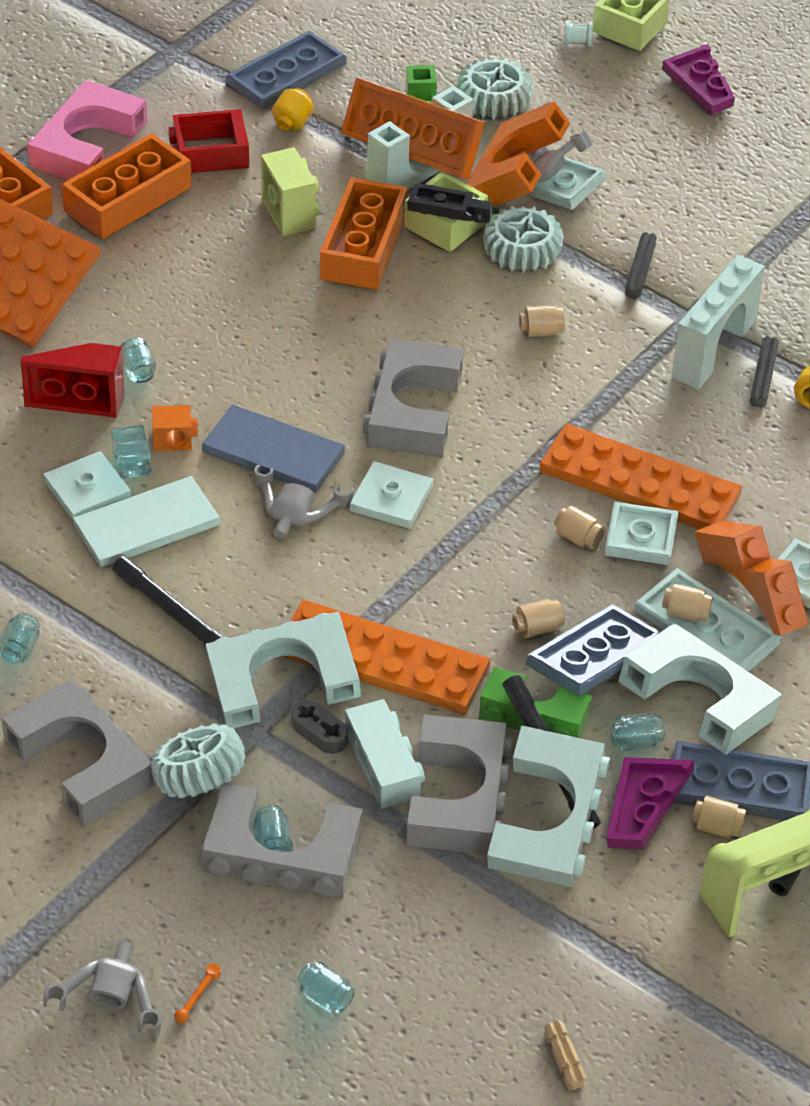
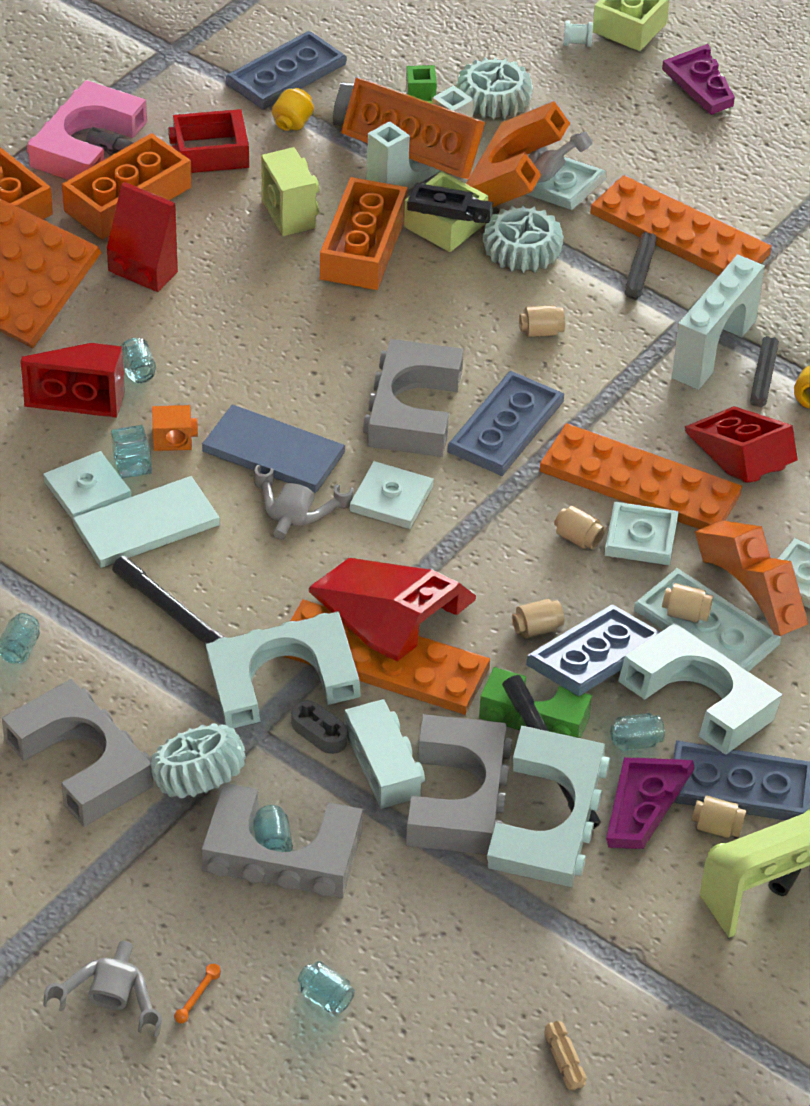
none -> dark grey pin [86,127,134,156]
none -> red slope [107,182,178,292]
none -> red wedge [309,558,476,662]
none -> dark grey beam [333,82,354,126]
none -> sand blue tile [447,371,564,476]
none -> orange plate [590,175,772,276]
none -> red slope [685,406,798,483]

